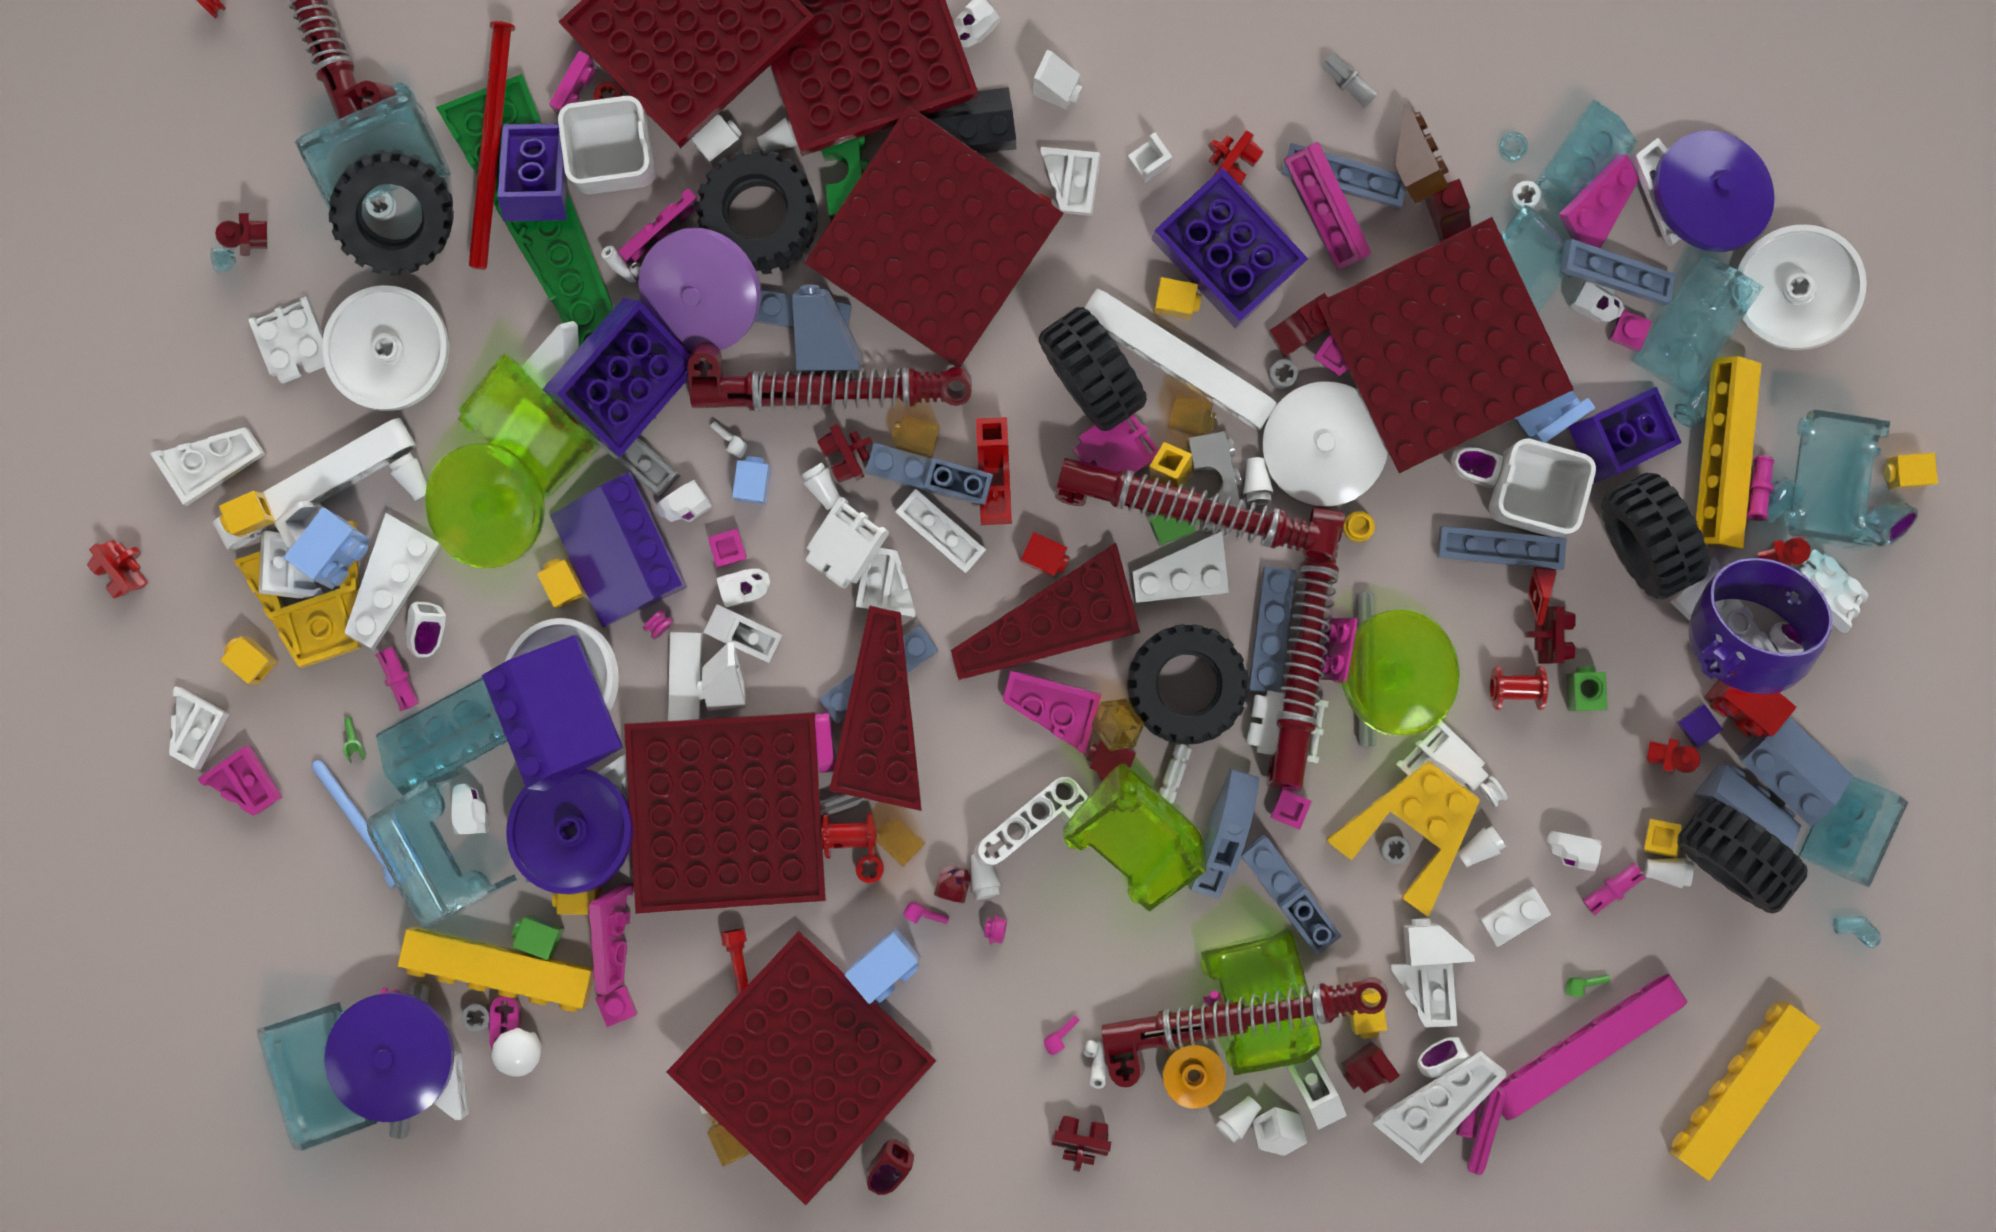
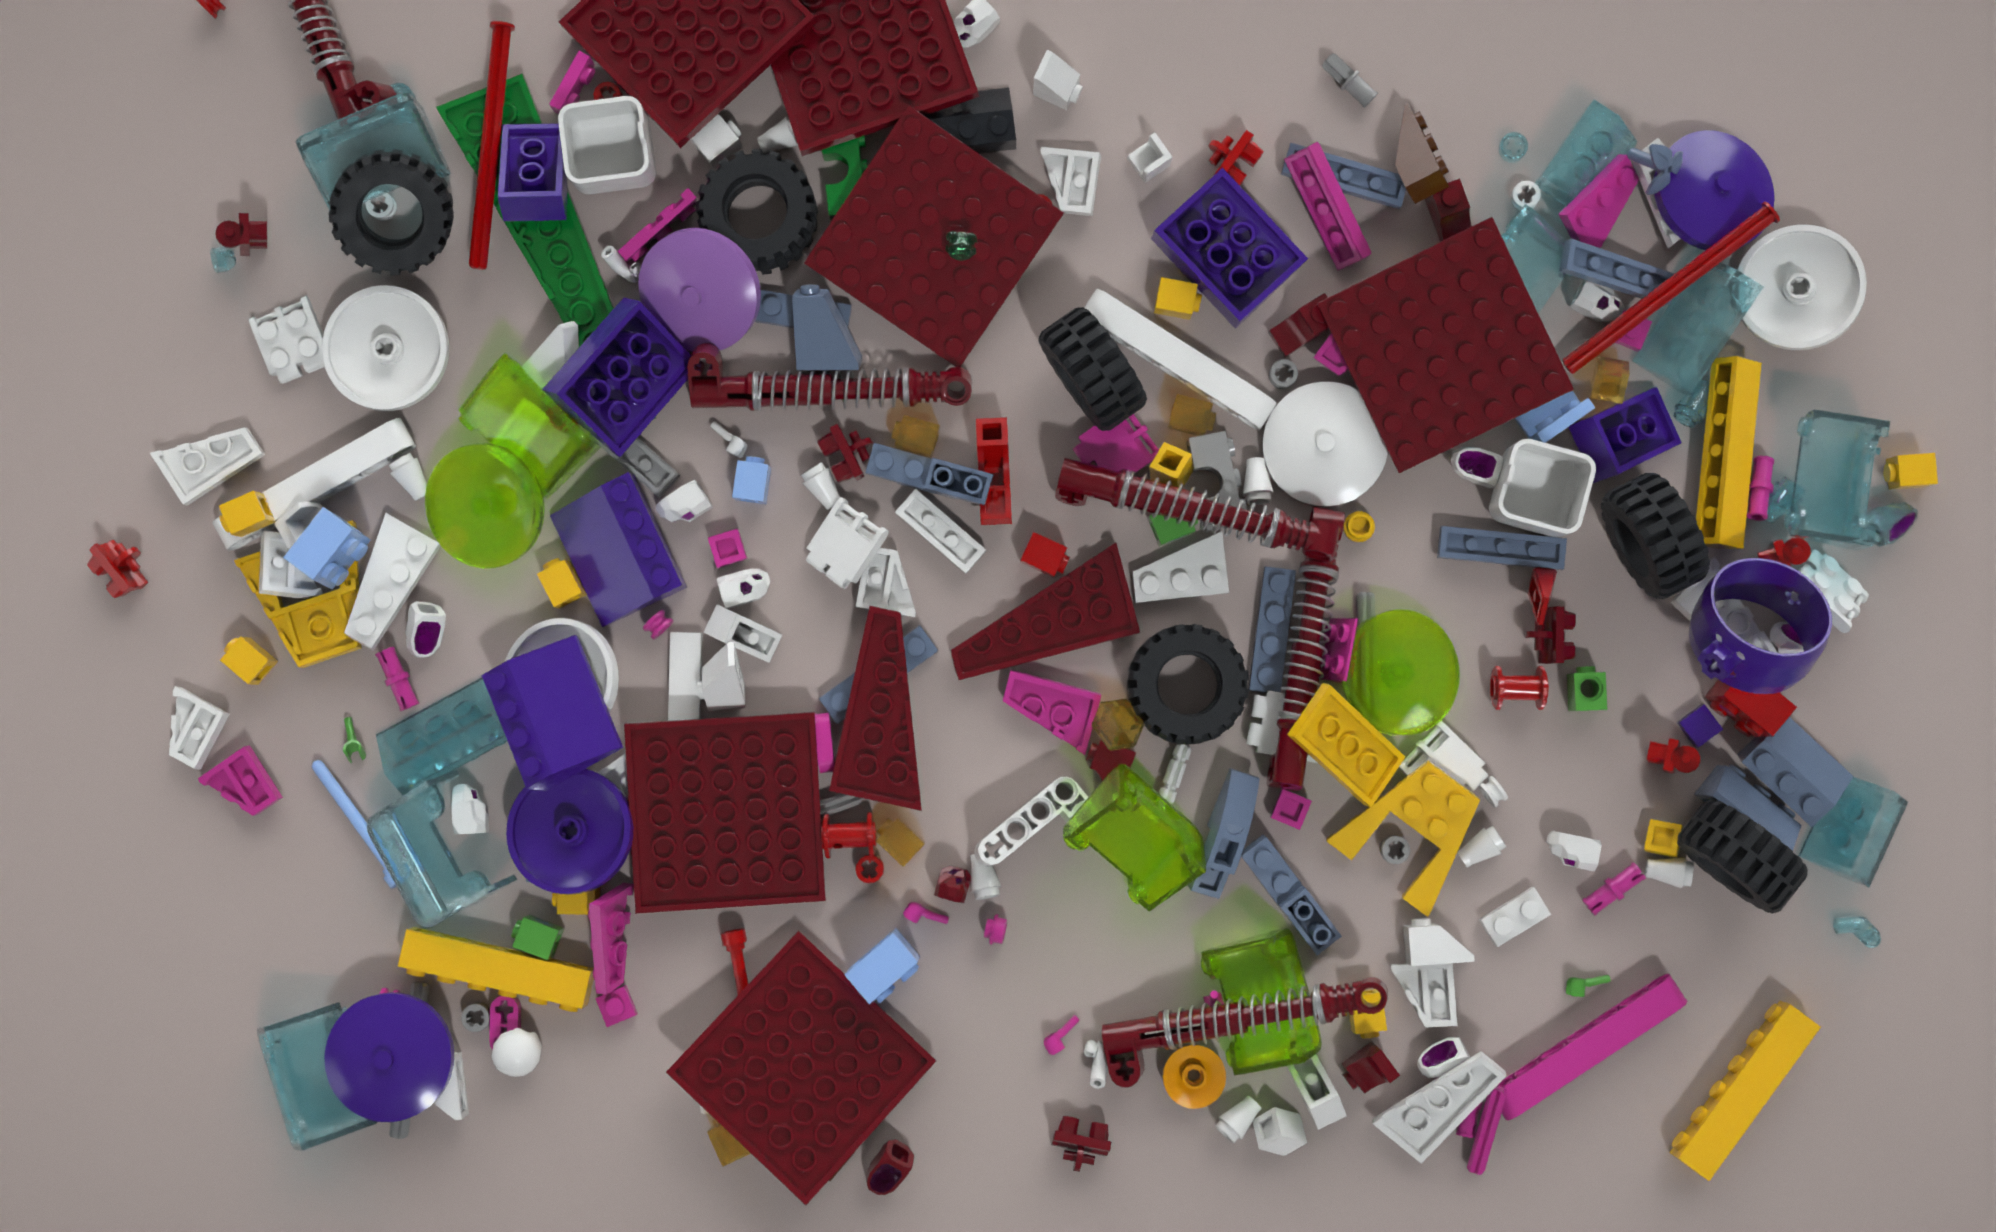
none -> clear green plate [945,231,977,261]
none -> yellow plate [1287,683,1405,808]
none -> red axle [1562,201,1780,374]
none -> clear yellow brick [1591,356,1630,404]
none -> sand blue plant [1628,144,1683,195]

